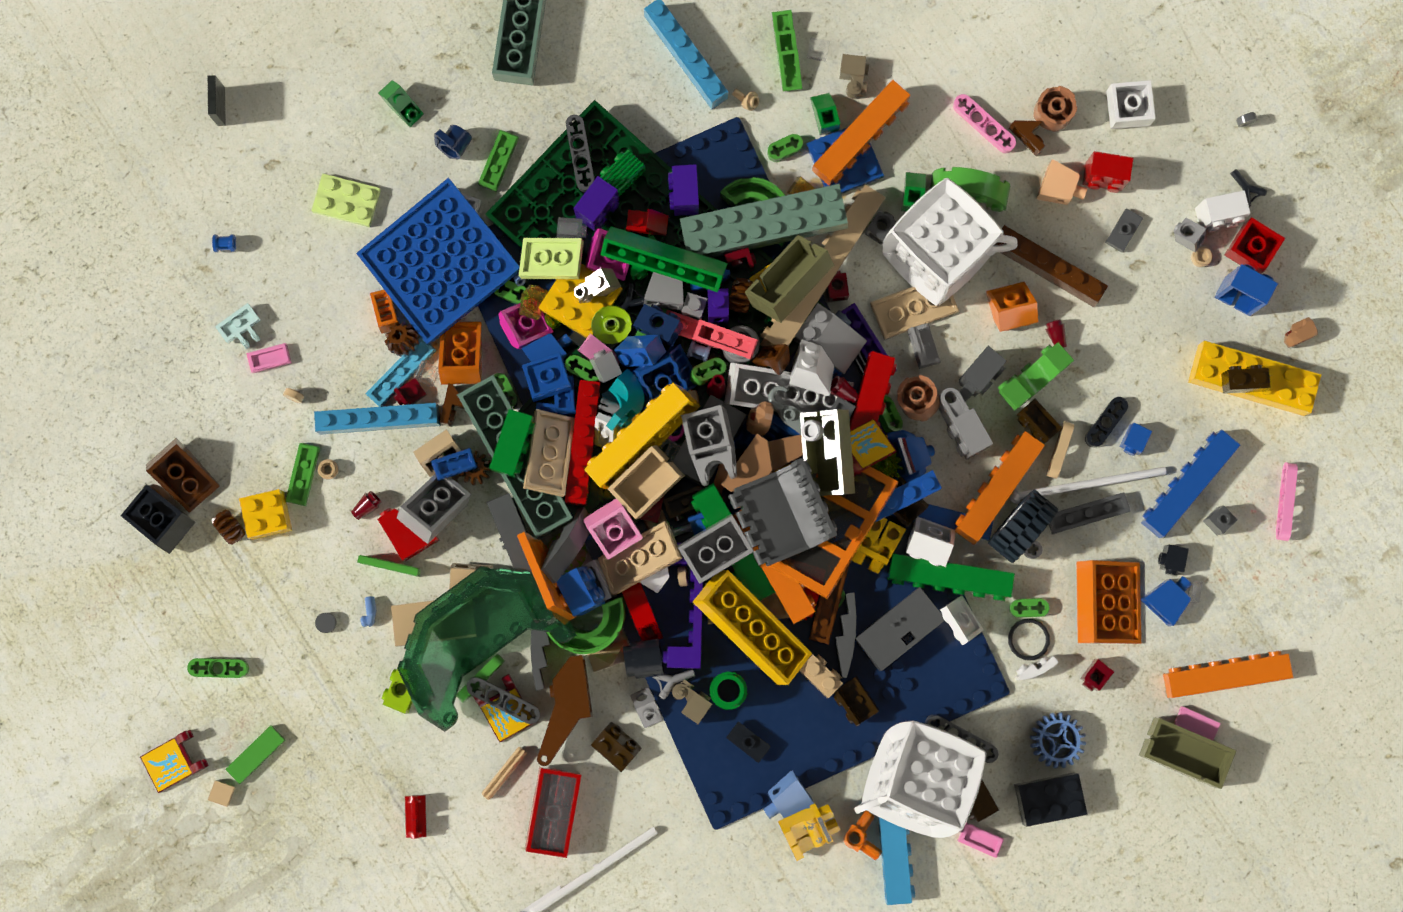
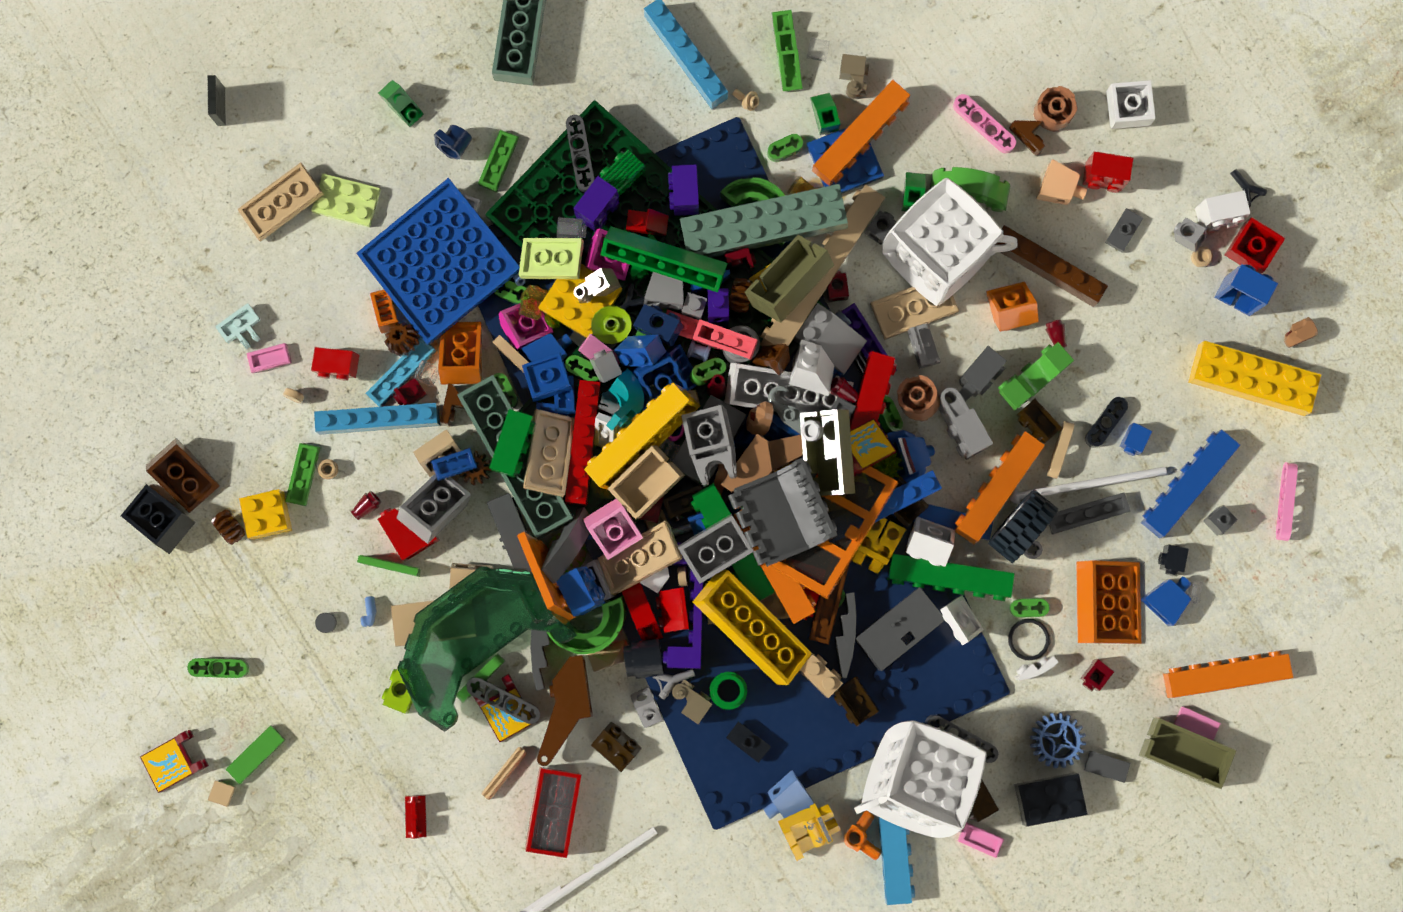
blue bush [212,234,236,252] -> none
dark brown brick [1221,365,1271,394] -> none
dark grey tile [1236,112,1258,127] -> none
none -> tan tile [237,162,324,242]
none -> red brick [311,347,360,381]
none -> tan beam [492,335,529,373]
none -> red slope [656,587,689,633]
none -> dark grey tile [1084,751,1130,783]

